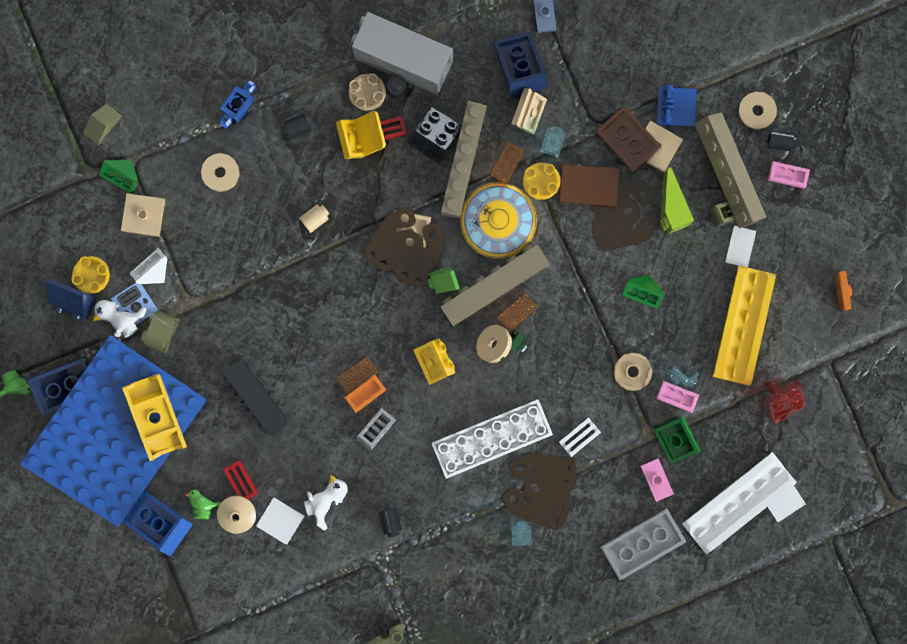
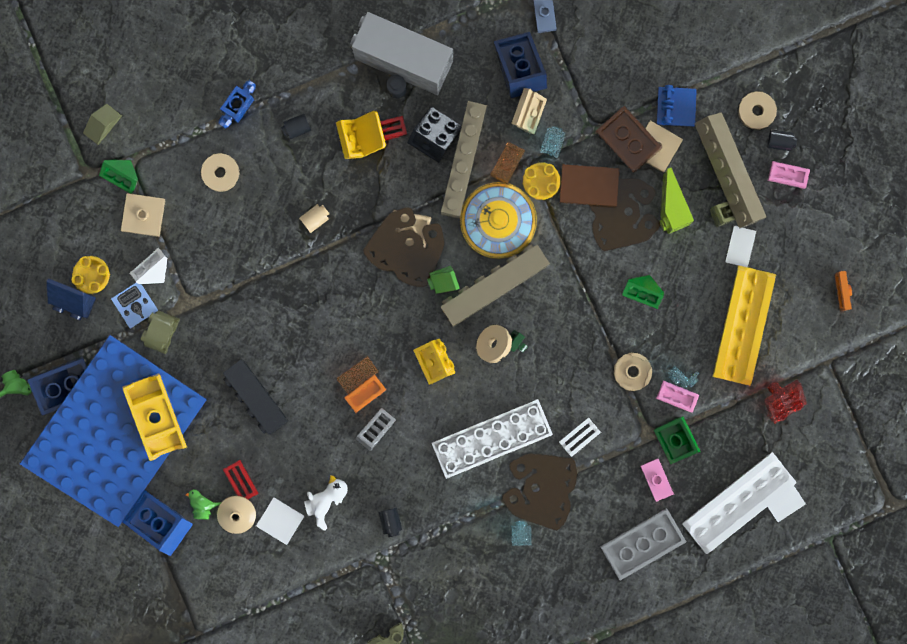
white animal [93,300,146,337] -> none
tan dish [349,73,386,111] -> none
clear orange plate [497,293,538,333] -> none

